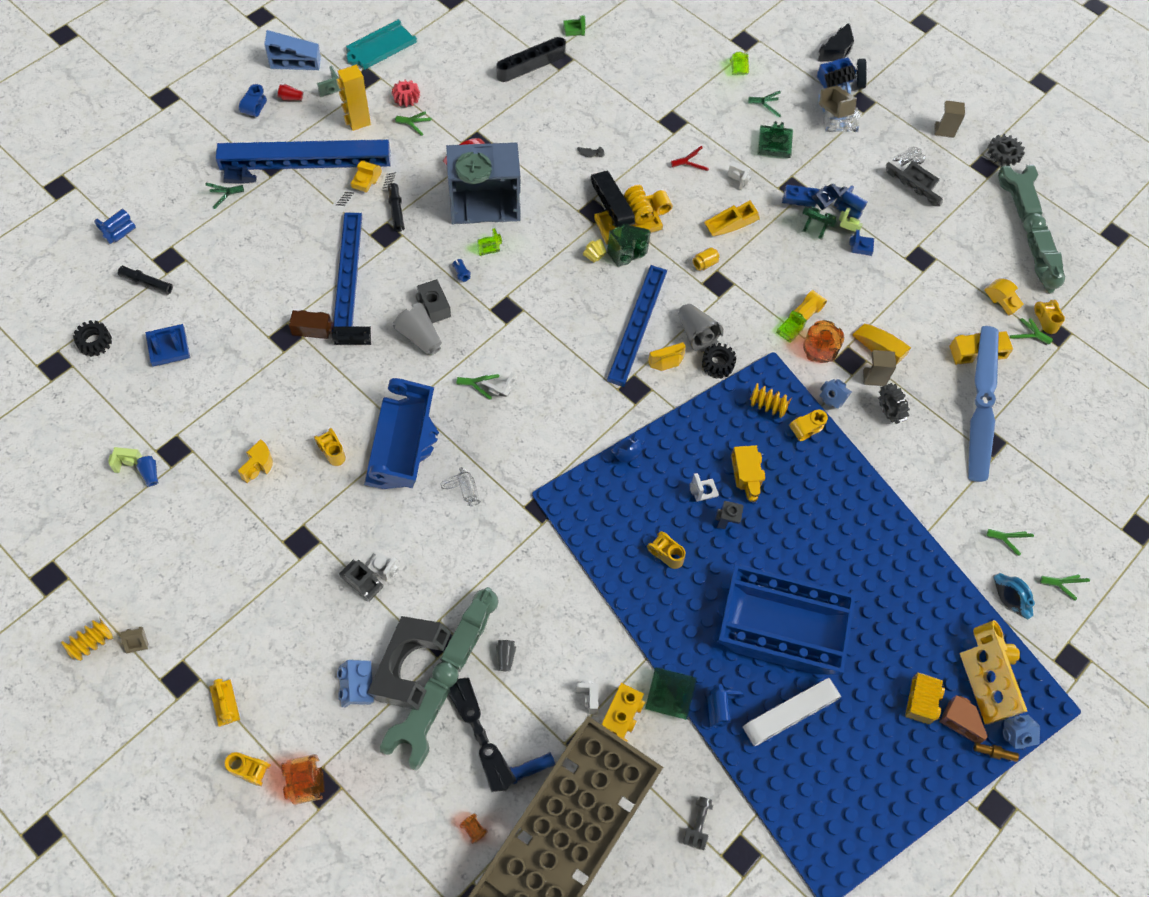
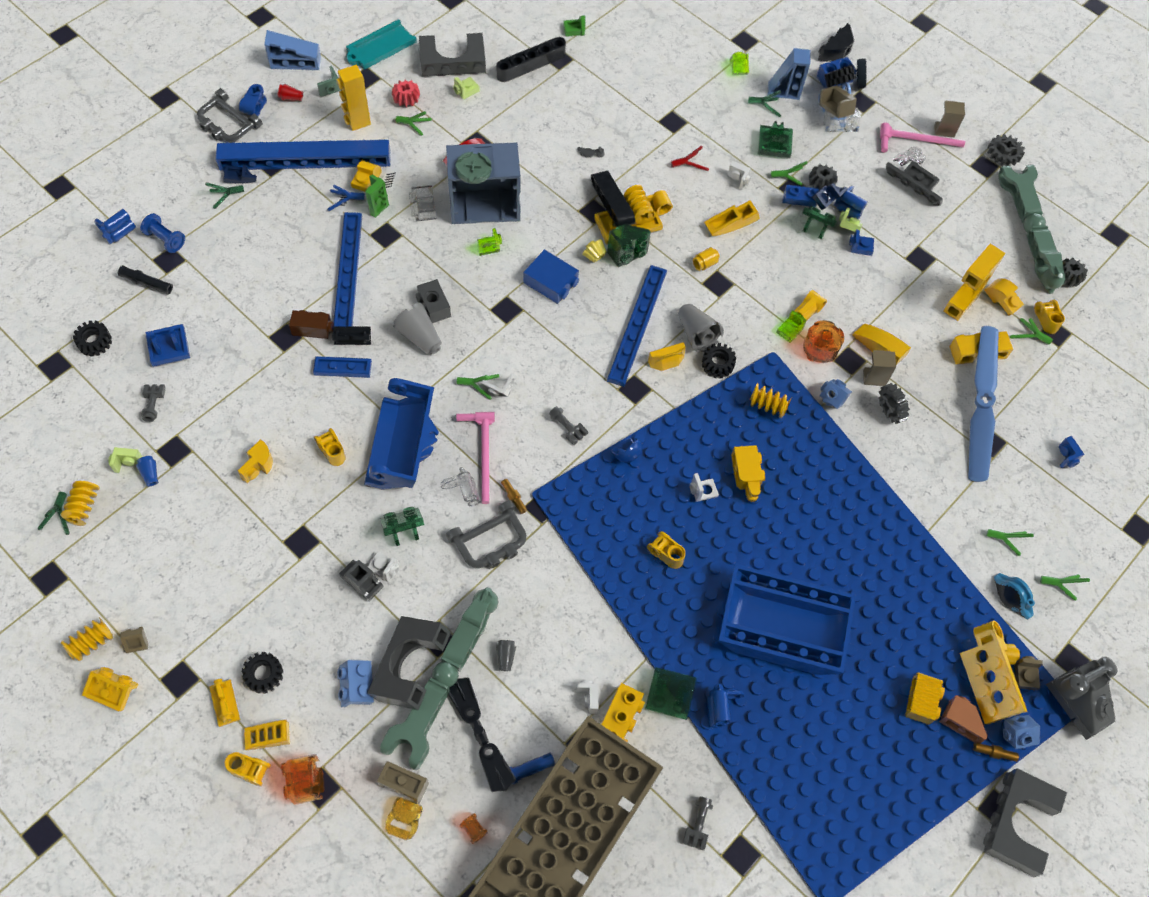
black pin [387,183,405,232] -> none
blue pin [452,259,471,282] -> none
dark grey bracket [715,501,743,529] -> none
white beam [743,678,841,746] -> none
yellow piece [789,409,828,442] -> none
none -> clear green plant [38,492,70,535]
none -> yellow piece [61,481,100,526]
none -> yellow bracket [82,667,138,712]
none -> blue hose [140,213,185,253]
none -> dark grey hinge [141,384,165,422]
none -> dark grey bar [197,88,263,142]
none -> black tyre [242,652,284,694]
none -> yellow slope [244,719,290,751]
none -> blue tile [313,356,372,378]
none -> blue plant [328,185,365,211]
none -> bright green bracket [365,174,389,218]
none -> dark tan panel [377,761,429,804]
none -> clear green plate [380,507,424,546]
none -> clear yellow piece [385,797,423,841]
none -> clear brick [409,185,437,222]
none -> dark grey arch [419,33,486,76]
none -> dark grey bar [446,500,527,569]
none -> yellowish green bracket [453,77,480,99]
none -> bright pink bar [456,412,495,504]
none -> pearl gold bar [501,479,527,514]
none -> blue brick [523,249,579,304]
none -> dark grey hinge [549,406,589,445]
none -> medium blue wedge [768,48,810,100]
none -> bright green plant [771,161,808,186]
none -> dark grey gear [809,164,838,189]
none -> bright pink bar [880,123,965,153]
none -> yellow arch [943,243,1006,321]
none -> dark grey arch [983,768,1067,877]
none -> dark tan bracket [1014,656,1043,690]
none -> dark grey piece [1046,656,1118,740]
none -> blue bracket [1058,436,1084,468]
none -> dark grey gear [1063,257,1088,288]

